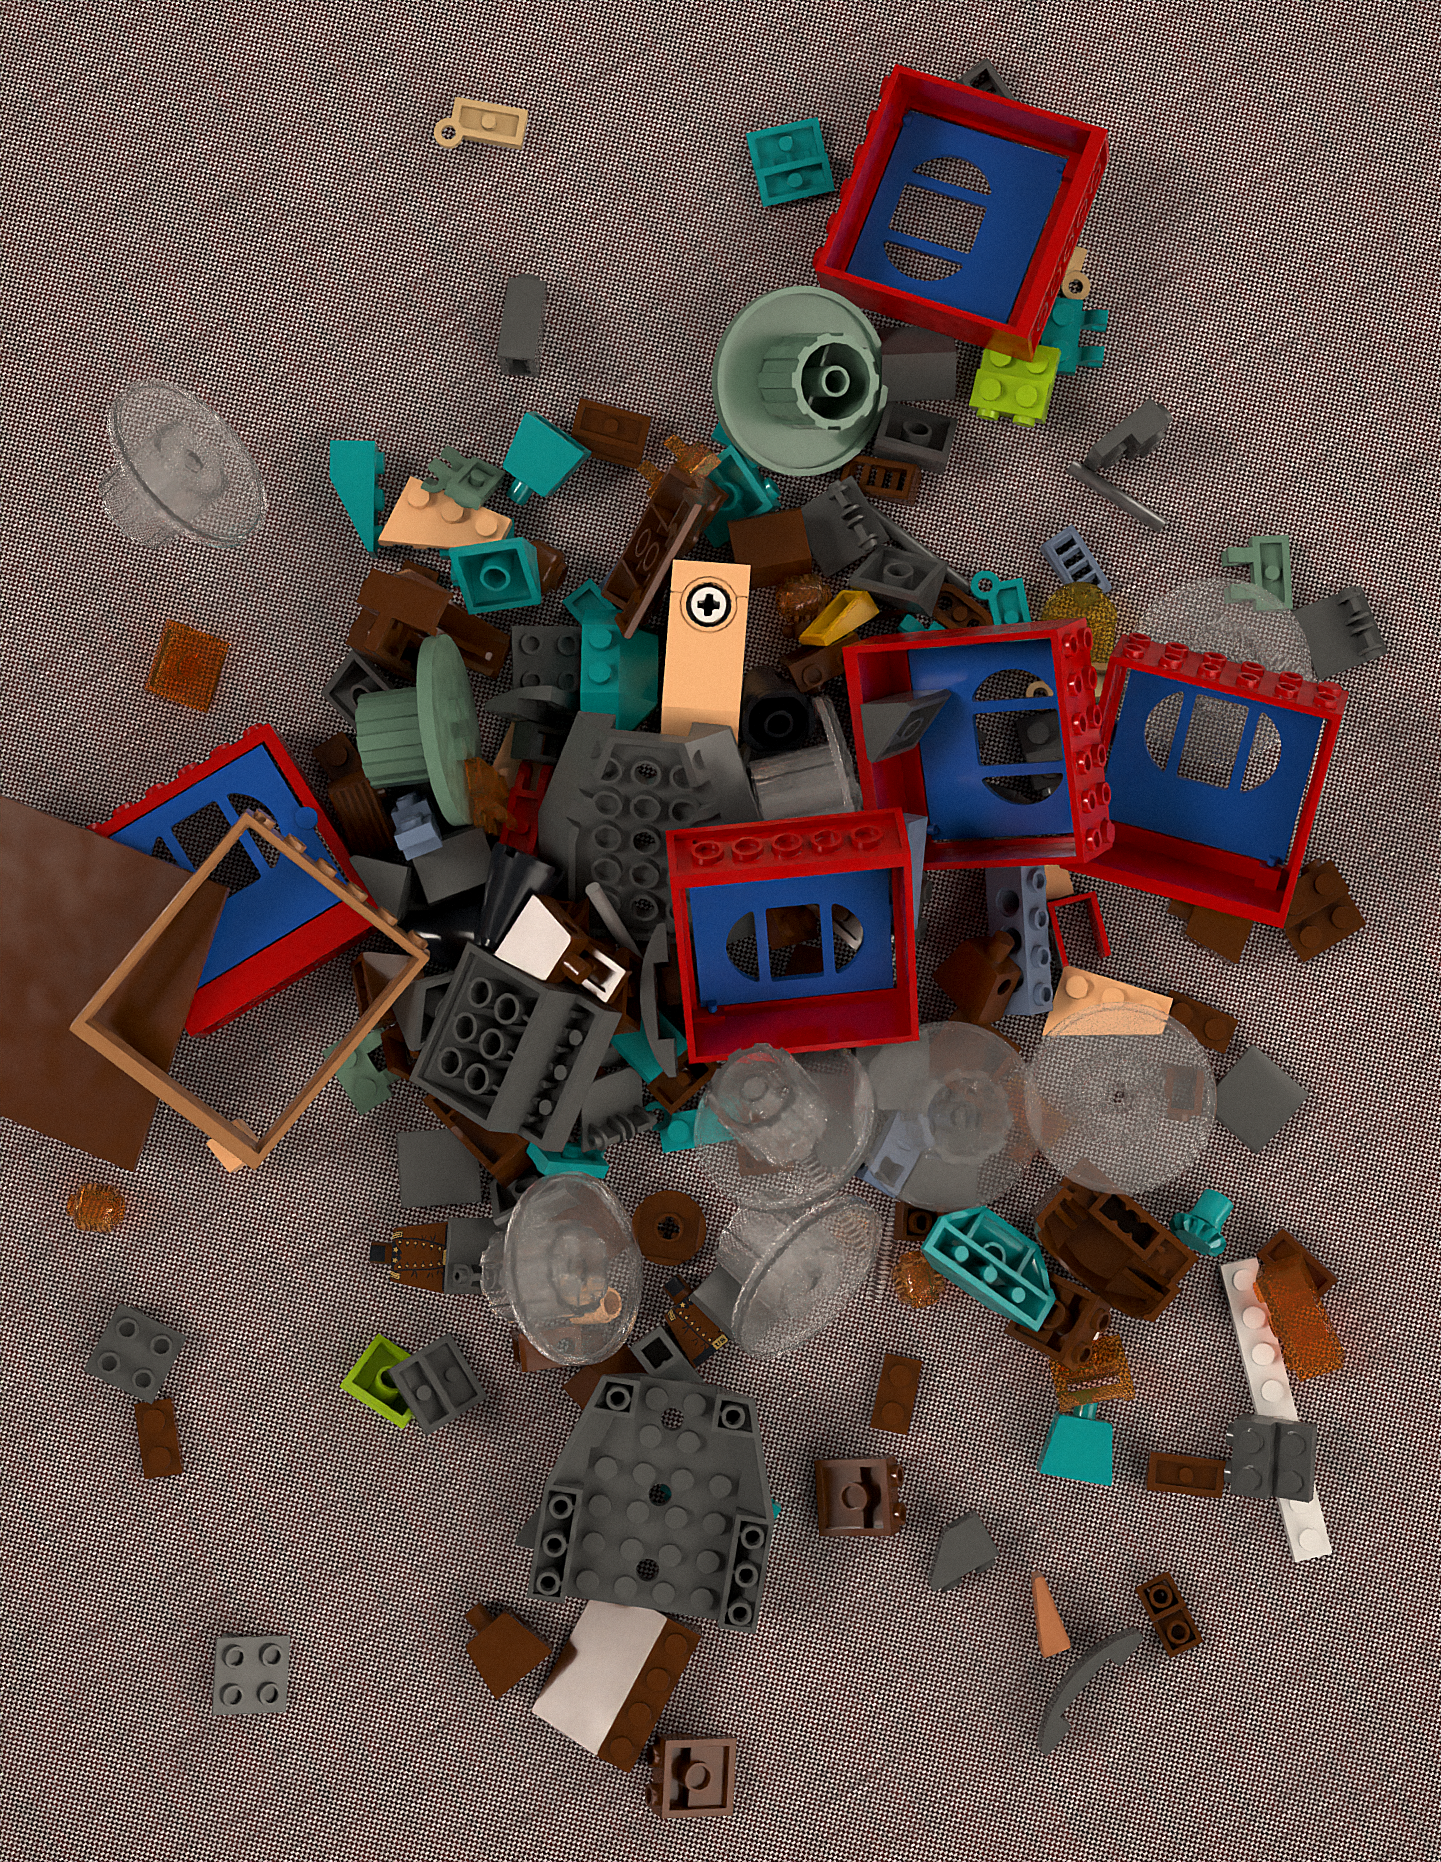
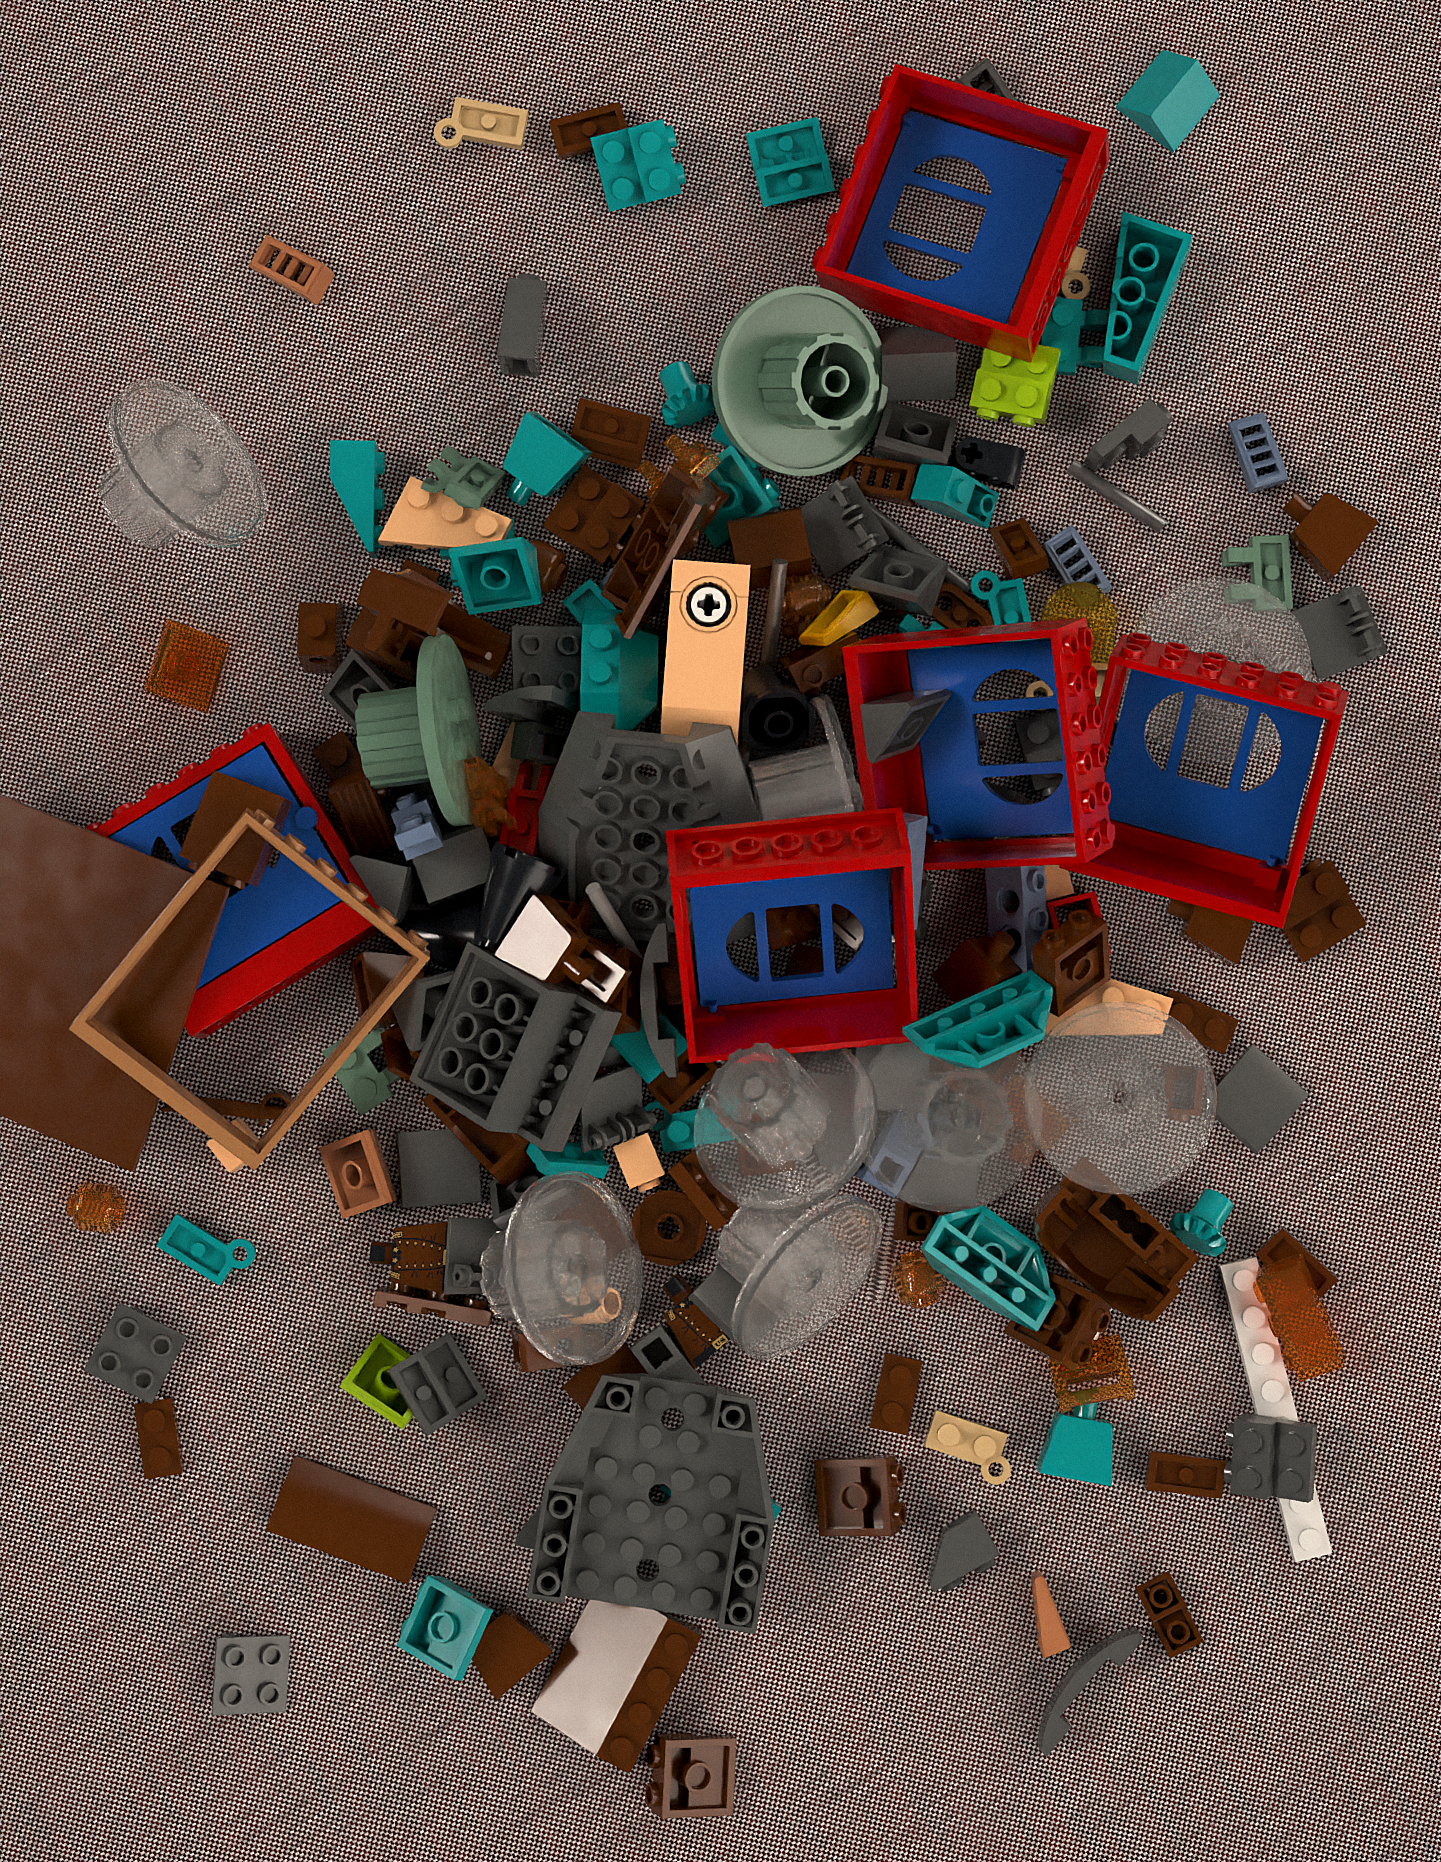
none -> teal hinge [156,1213,256,1286]
none -> reddish brown sword [161,1088,303,1126]
none -> reddish brown brick [179,770,292,890]
none -> nougat slope [249,234,334,305]
none -> reddish brown slope [266,1455,437,1584]
none -> reddish brown torso [297,602,345,674]
none -> nougat slope [319,1129,398,1219]
none -> reddish brown wing [373,1282,495,1327]
none -> teal plate [396,1575,494,1681]
none -> reddish brown plate [542,465,646,569]
none -> reddish brown plate [549,102,627,160]
none -> teal plate [590,119,686,212]
none -> light nougat brick [613,1132,665,1193]
none -> teal gear [659,361,715,428]
none -> reddish brown plate [668,1150,741,1232]
none -> flat silver bar [760,558,788,667]
none -> teal wedge [902,970,1053,1069]
none -> teal slope [910,464,999,529]
none -> tan hinge [924,1409,1011,1485]
none -> black piece [951,437,1026,489]
none -> reddish brown slope [989,517,1049,580]
none -> reddish brown plate [1032,909,1110,1017]
none -> teal wedge [1103,211,1193,385]
none -> teal slope [1116,50,1220,153]
none -> sand blue slope [1227,412,1289,494]
none -> reddish brown torso [1282,492,1379,583]

